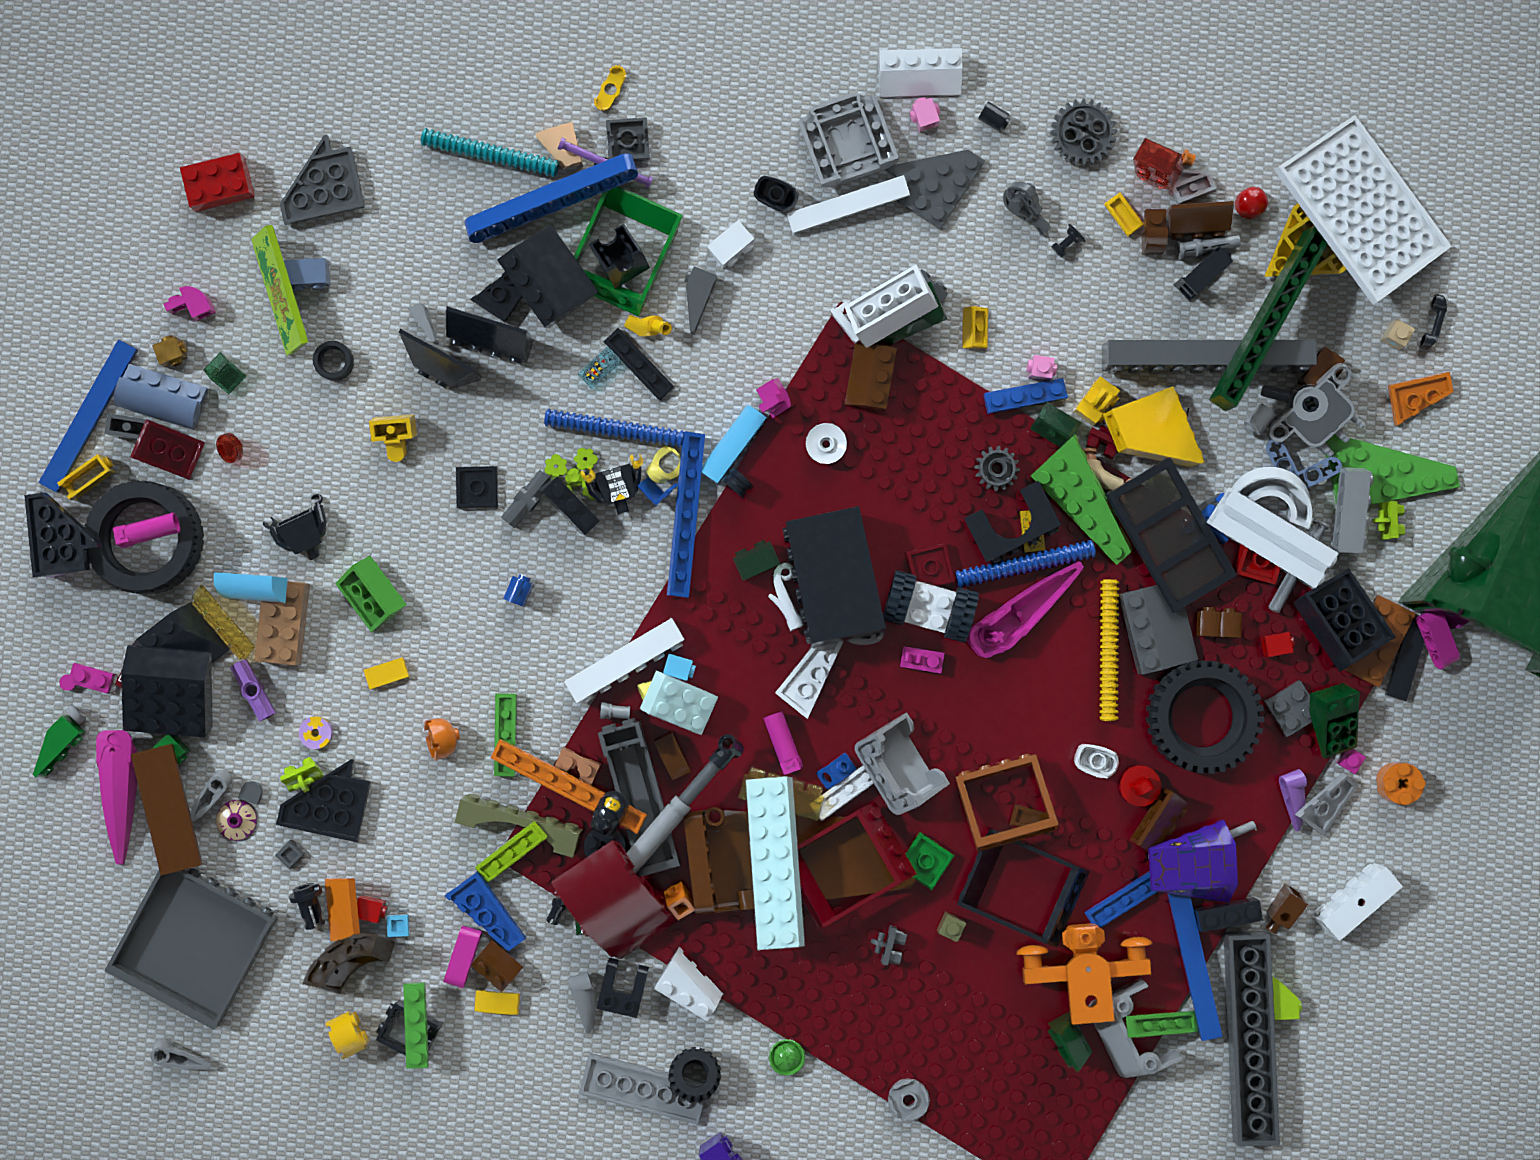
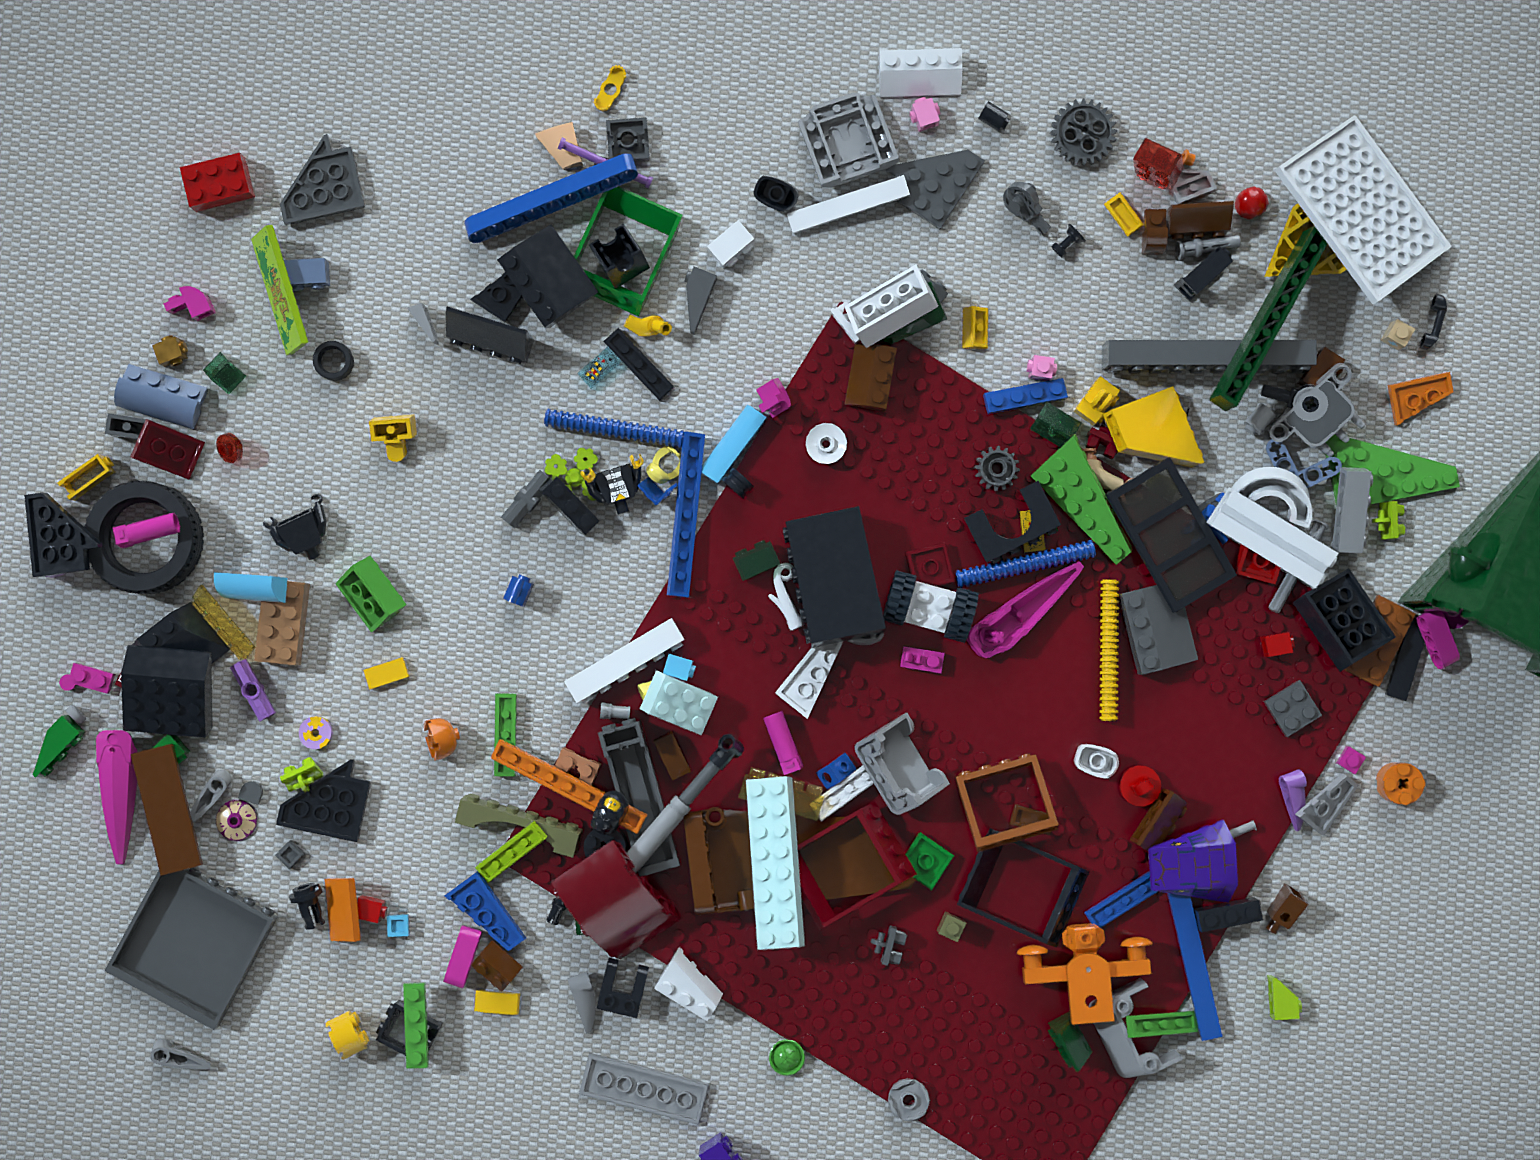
blue tile [38,339,138,493] -> none
dark brown window [302,933,395,994] -> none
black slope [399,328,482,389] -> none
teal piece [420,128,559,178] -> none
black tile [456,466,498,508] -> none
orange brick [664,882,695,920] -> none
black tyre [668,1047,721,1103] -> none
black tyre [1145,661,1264,774] -> none
reddish brown brick [1196,607,1242,638] -> none
dark grey brick [1223,931,1280,1147] -> none
dark green slope [1309,683,1360,758] -> none
white brick [1312,863,1403,941] -> none

